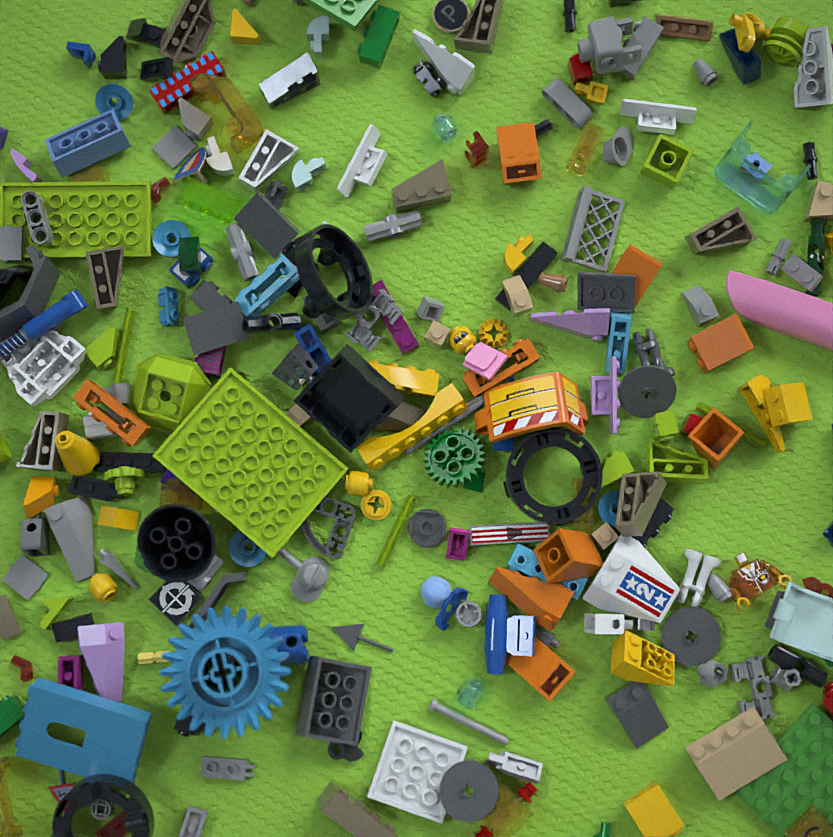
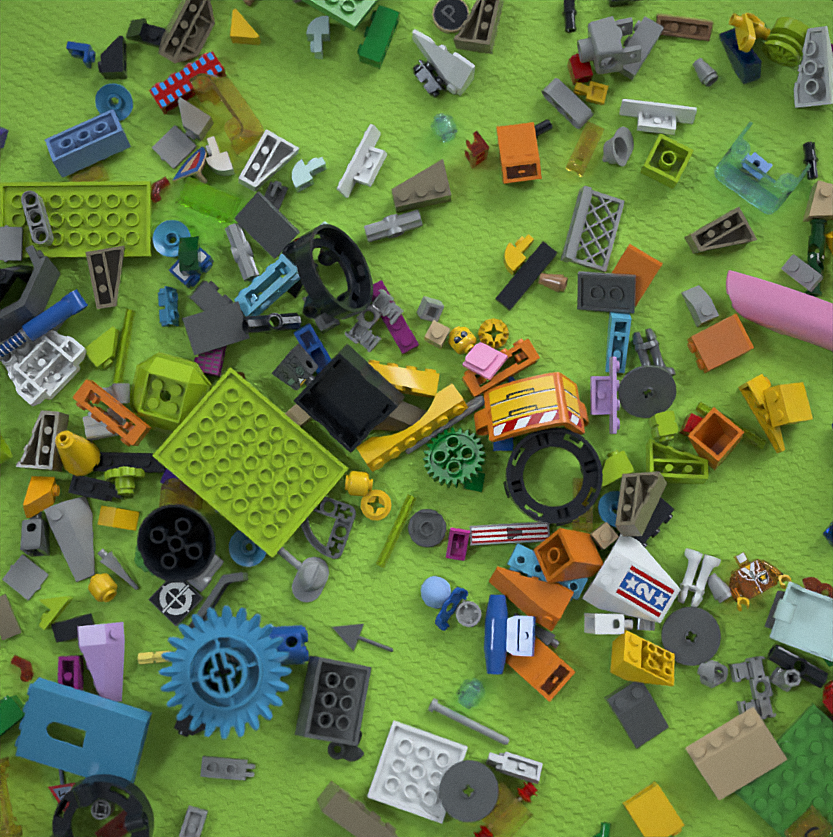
lavender slope [10,148,42,182] -> none
black plate [140,57,173,82] -> none
wedge [259,52,320,110] -> none
tan slope [501,275,533,317] -> none
lavender wedge [529,308,610,341] -> none
light grey axle [764,238,791,276] -> none

